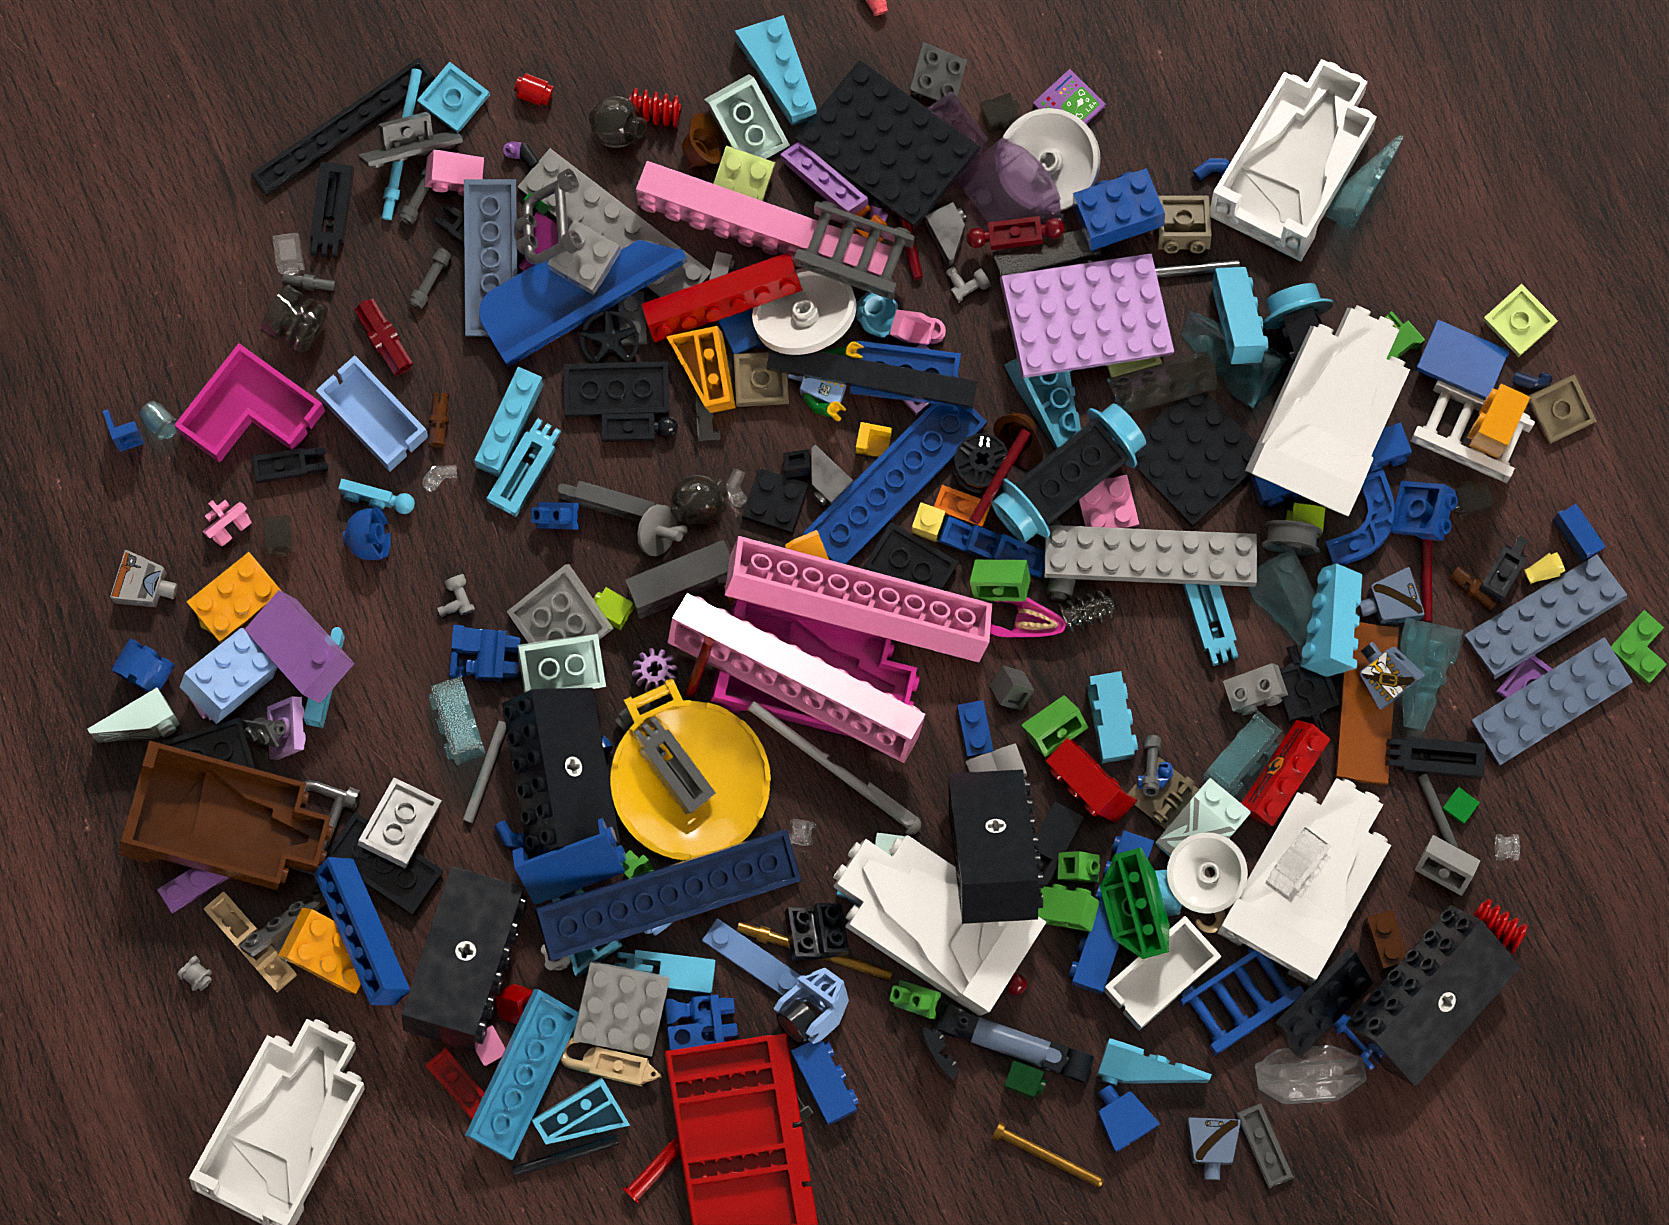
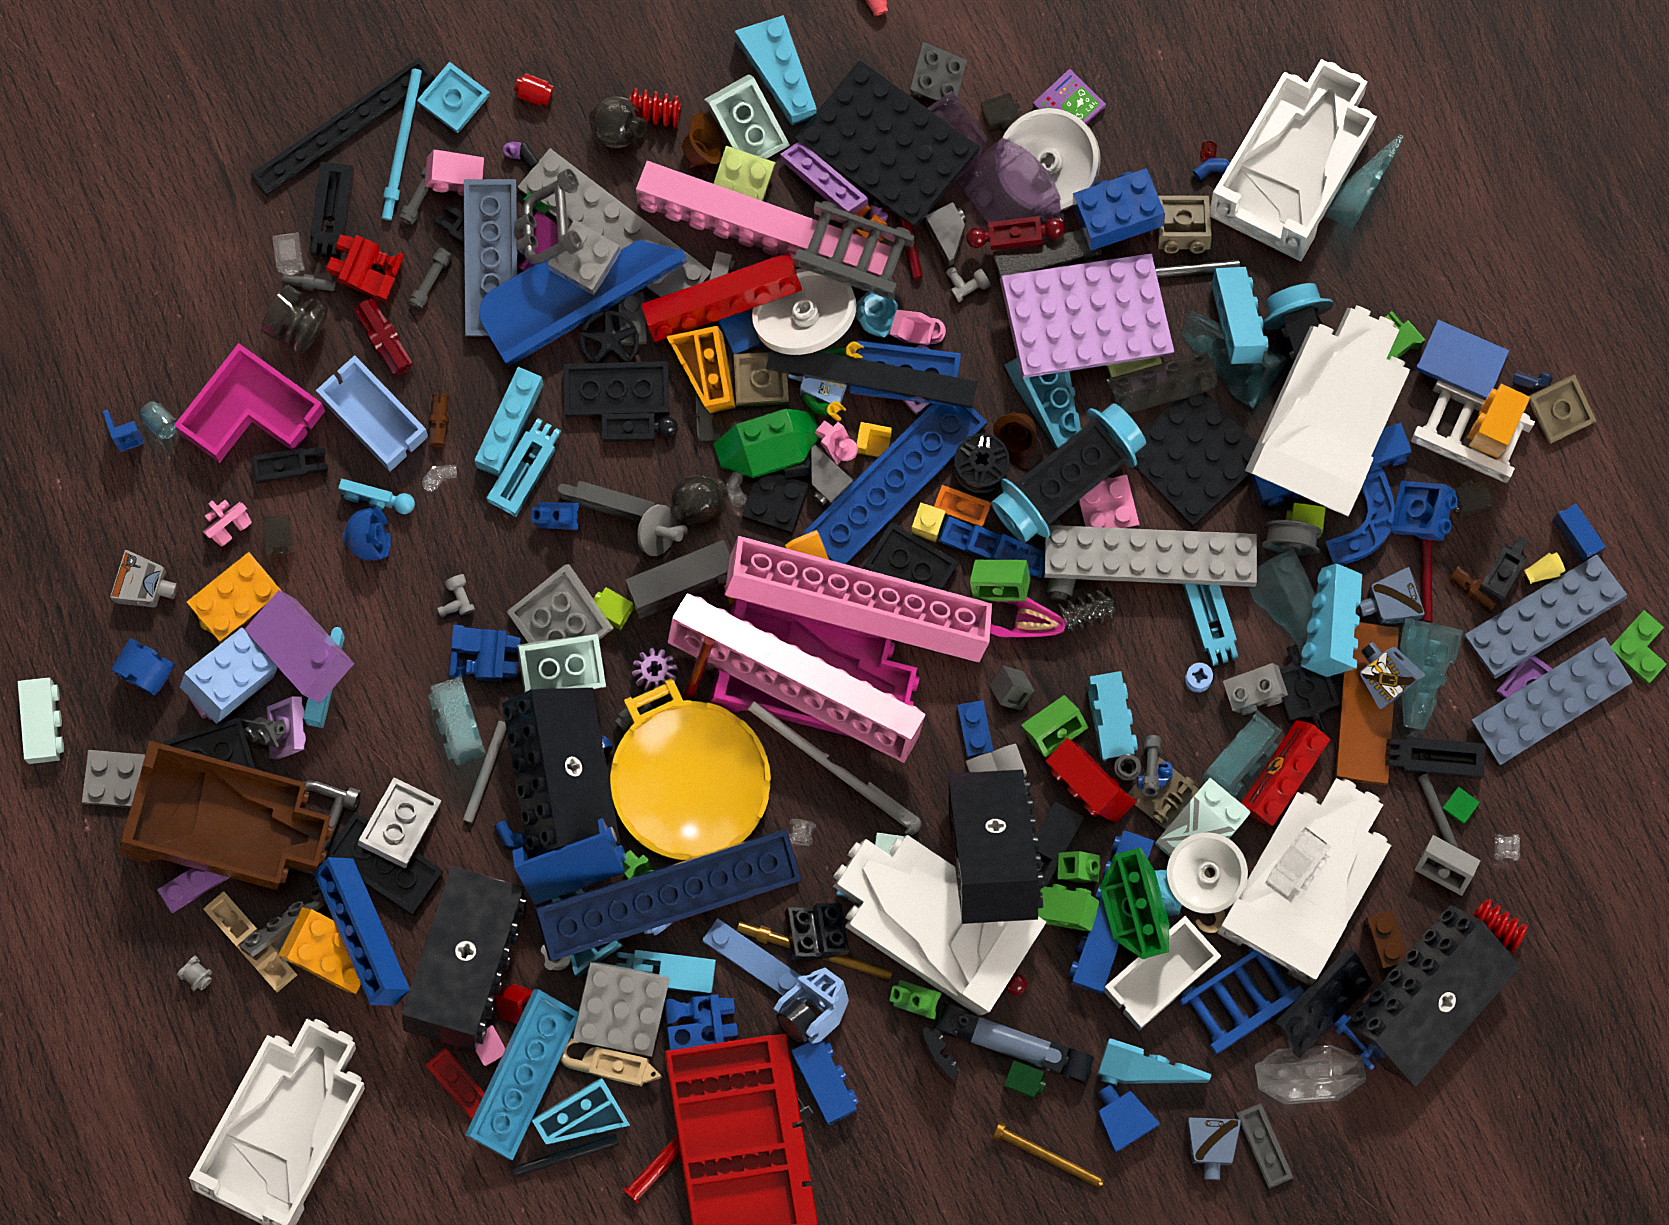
light aqua slope [88,688,180,743] -> none
dark grey bracket [359,112,463,168] -> none
dark grey hinge [633,717,716,814] -> none
dark red bar [969,429,1031,524] -> none
yellowish green plate [1483,284,1558,357] -> none
none -> light aqua brick [18,678,64,764]
none -> light grey plate [82,750,145,808]
none -> red hips [325,234,404,303]
none -> green wedge [713,409,820,478]
none -> bright pink hips [815,421,858,465]
none -> dark grey cone [1114,754,1141,780]
none -> light blue wheel [1185,663,1213,693]
none -> clear red rock [1200,140,1217,160]

